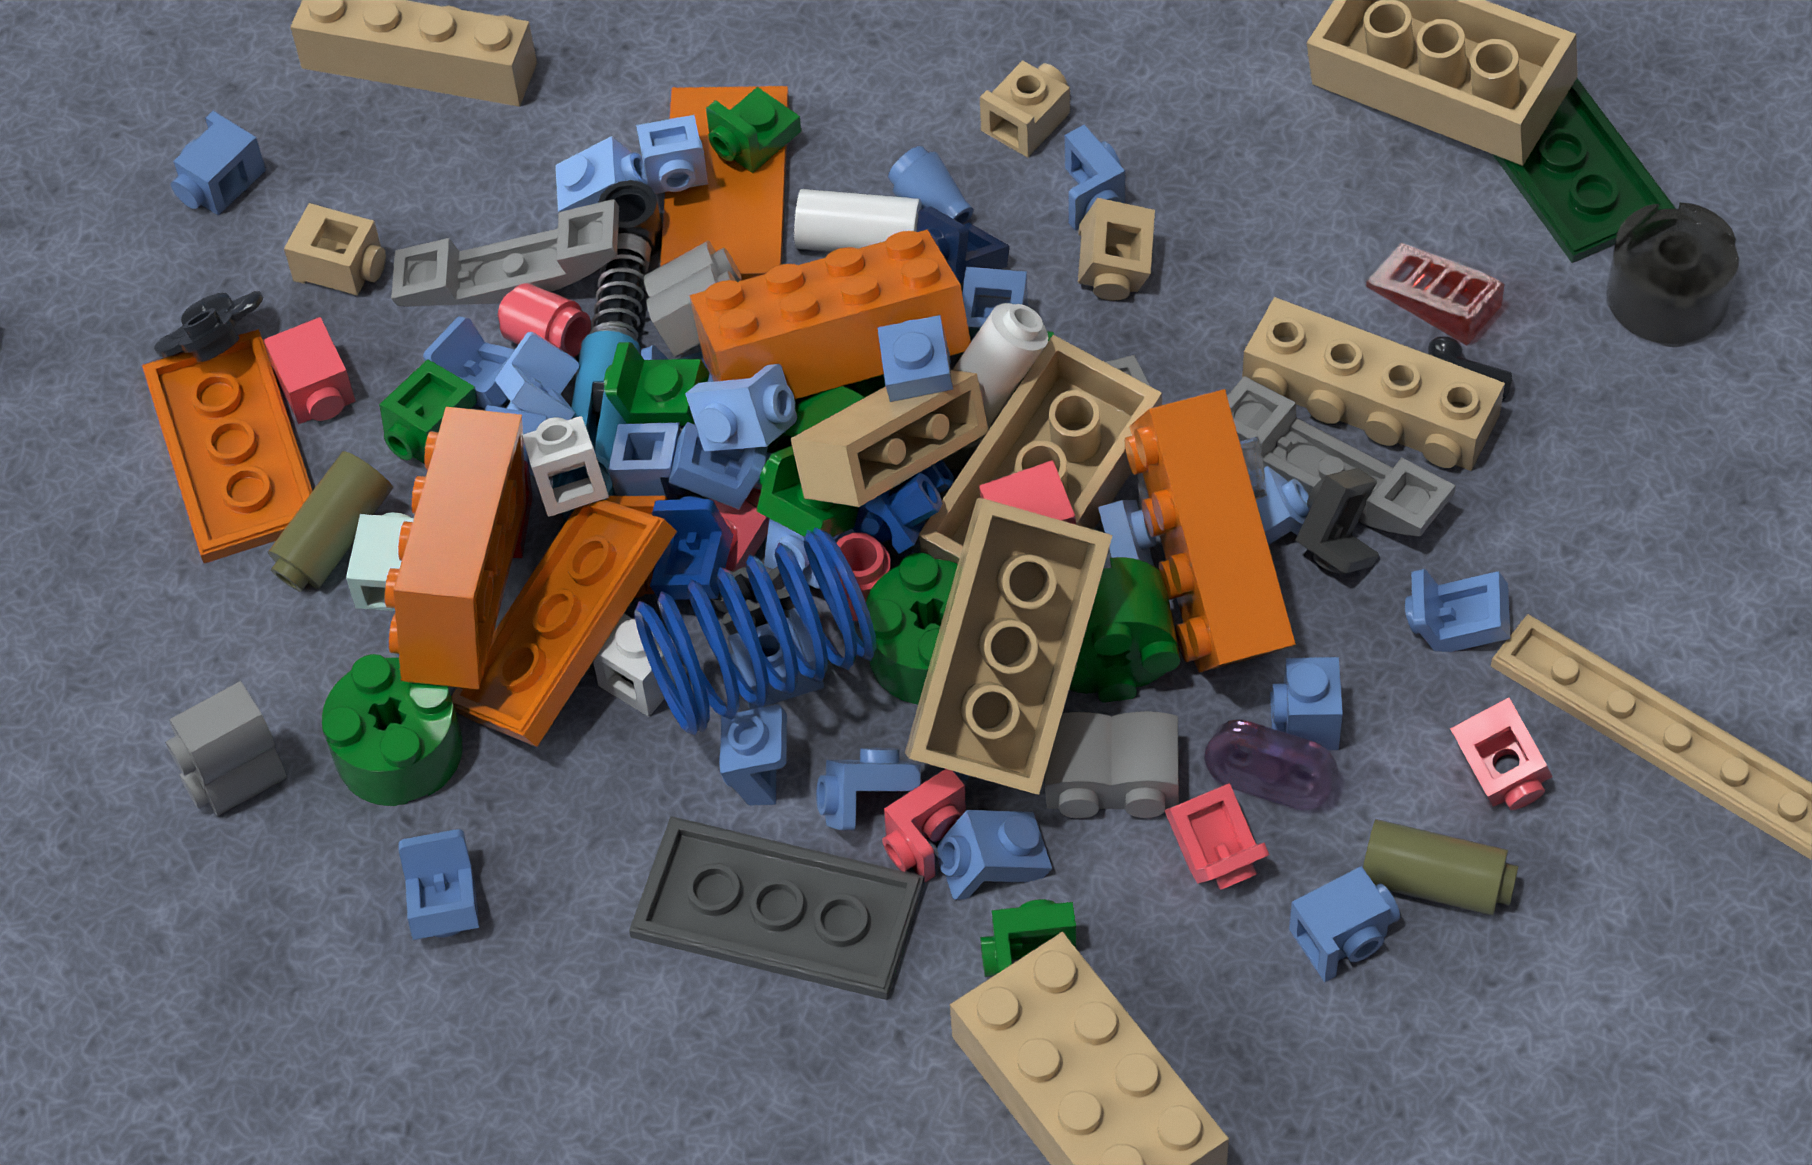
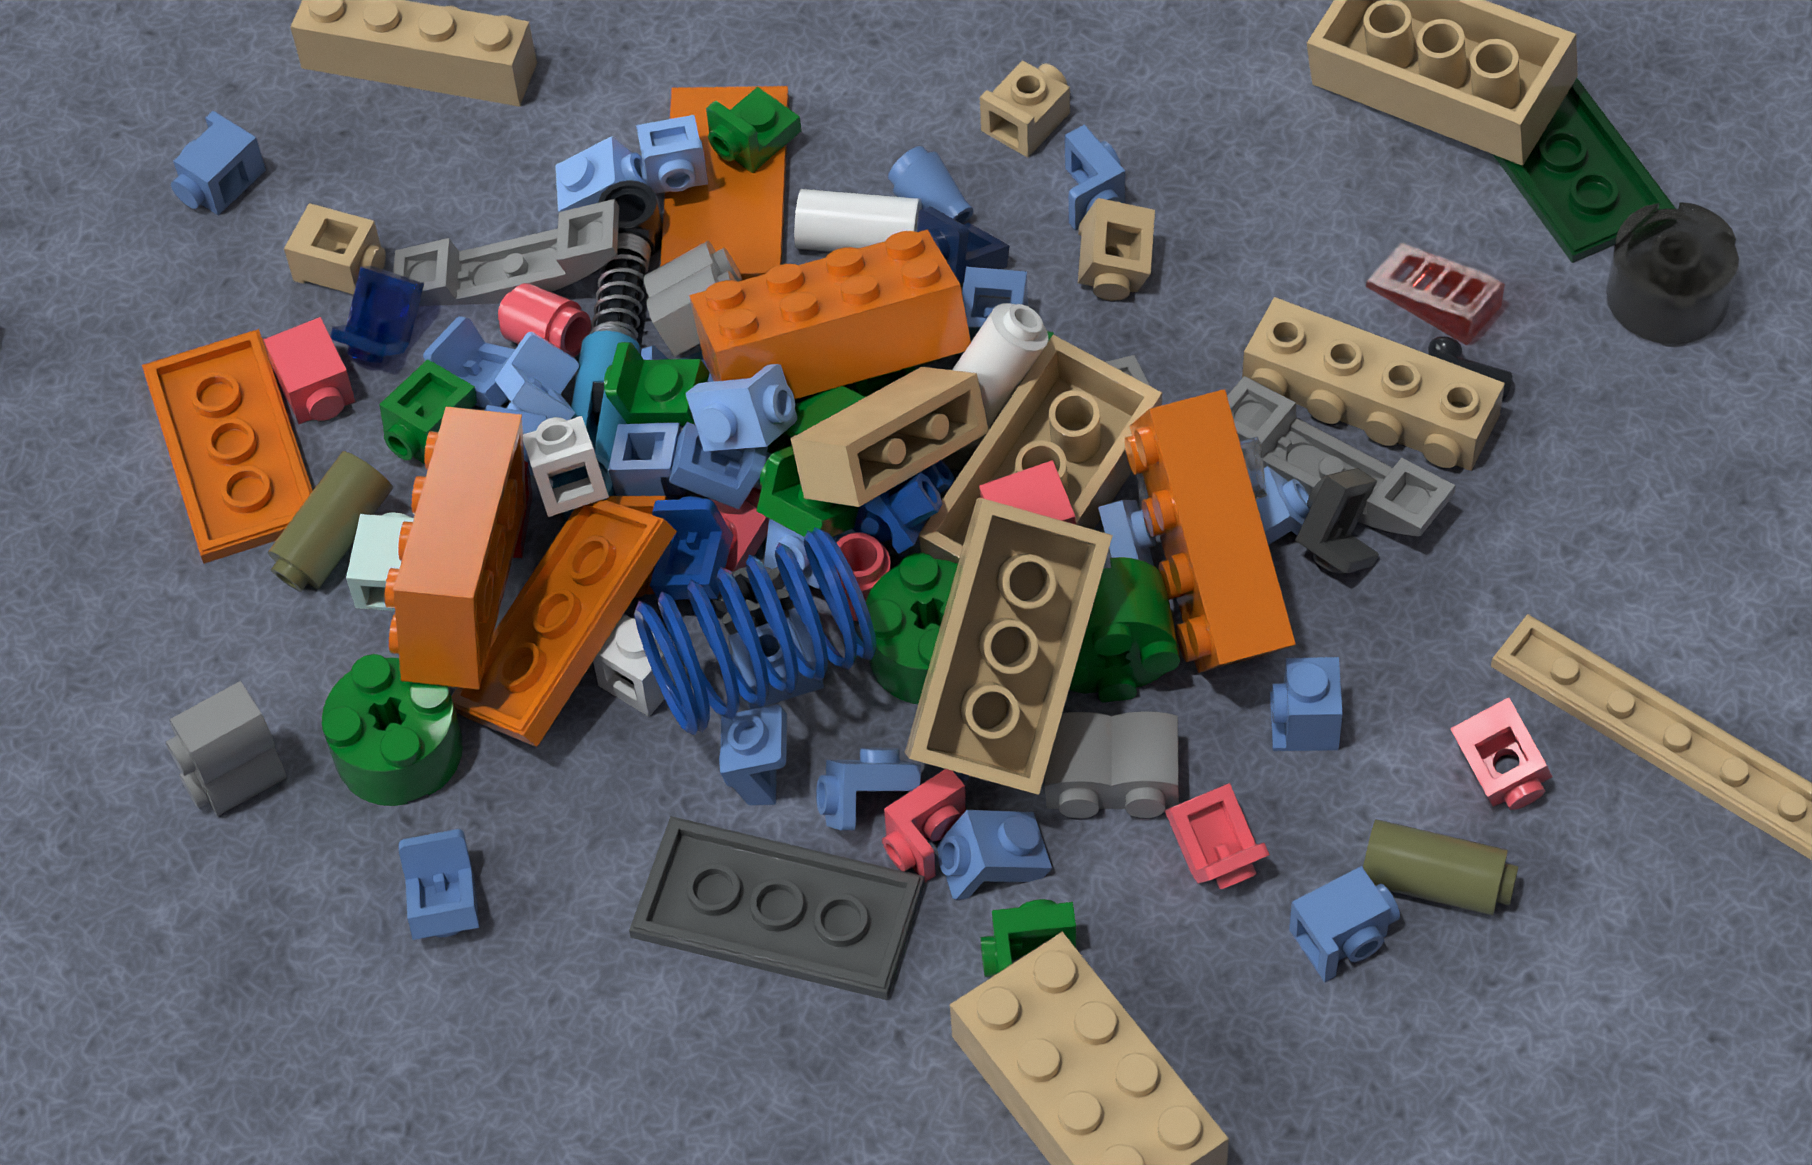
black plate [154,291,263,362] -> none
medium blue bracket [877,315,953,402] -> none
clear purple plate [1204,720,1338,810] -> none
medium blue bracket [1405,569,1510,652] -> none
none -> clear blue bracket [330,266,424,363]

